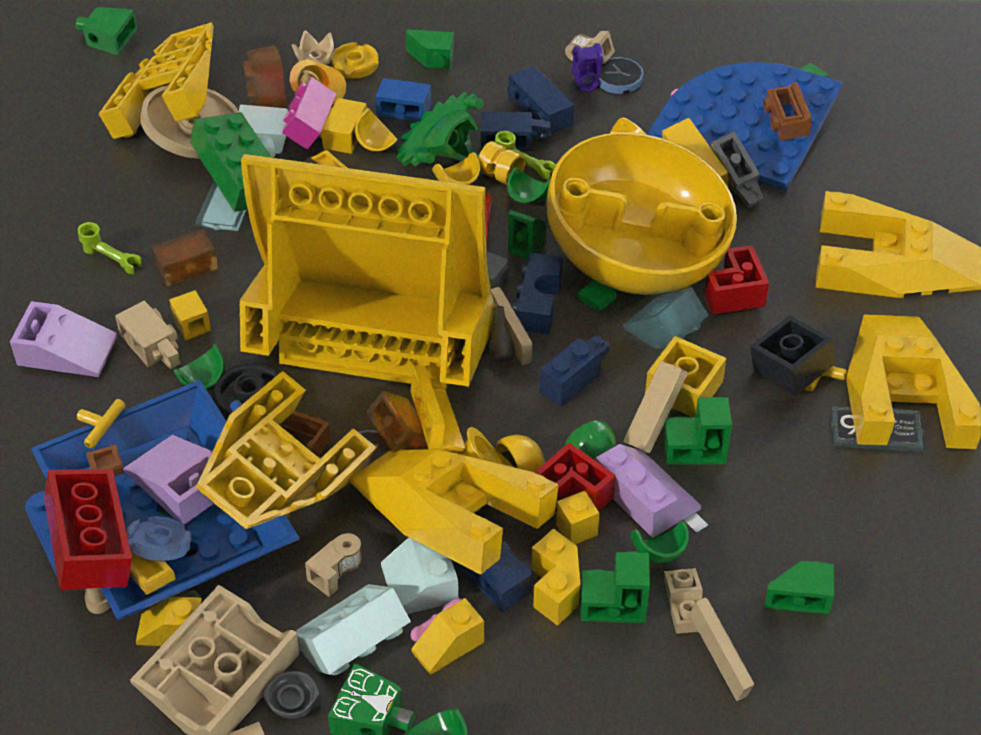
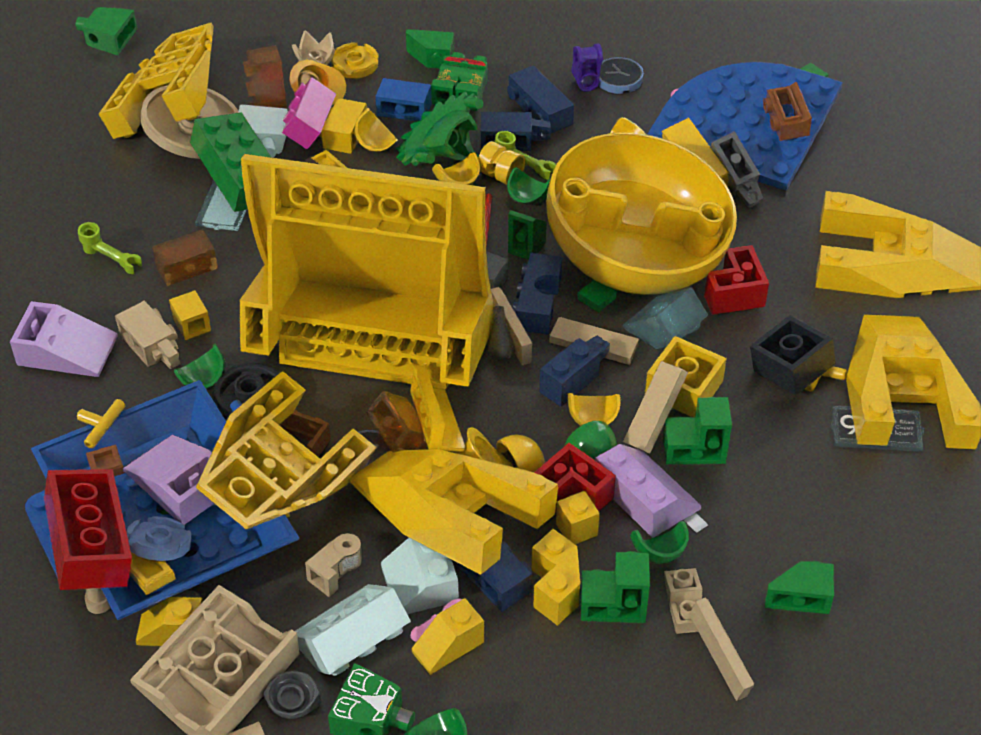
tan leg [565,31,615,63] -> none
none -> green hips [431,52,488,111]
none -> tan tile [549,317,639,365]
none -> yellow helmet [568,393,620,426]

